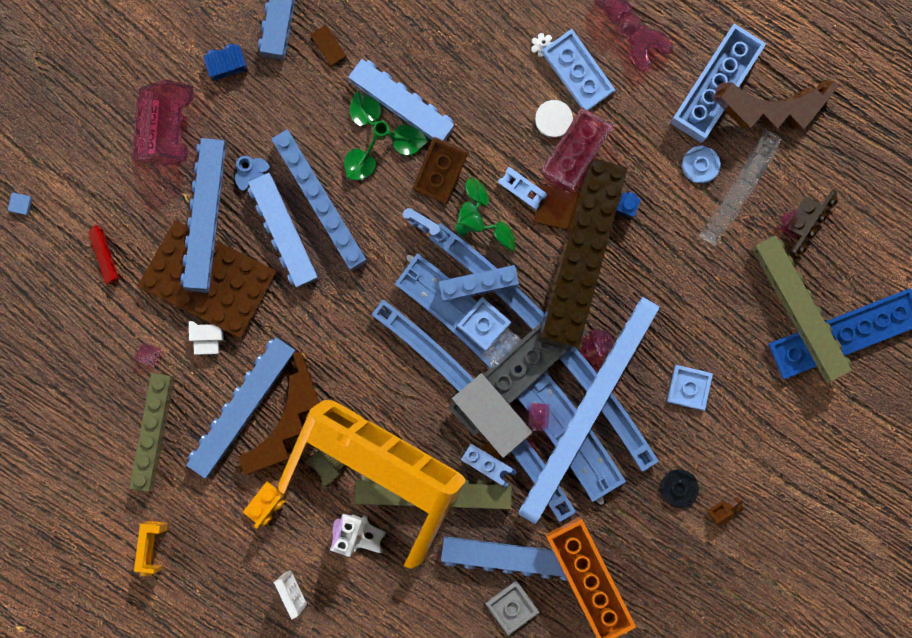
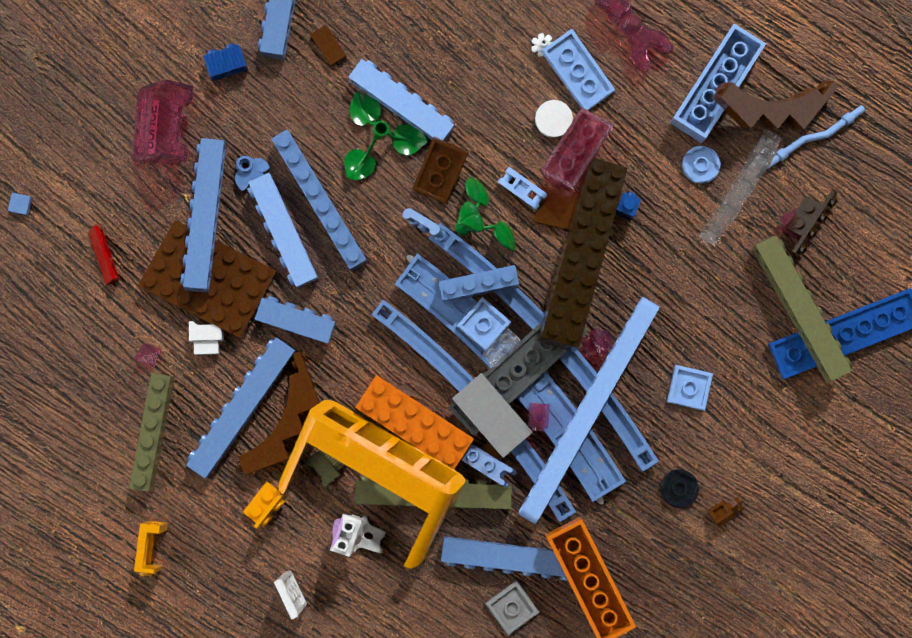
none -> medium blue brick [255,296,337,345]
none -> orange brick [355,375,474,469]
none -> light blue bar [764,105,865,169]

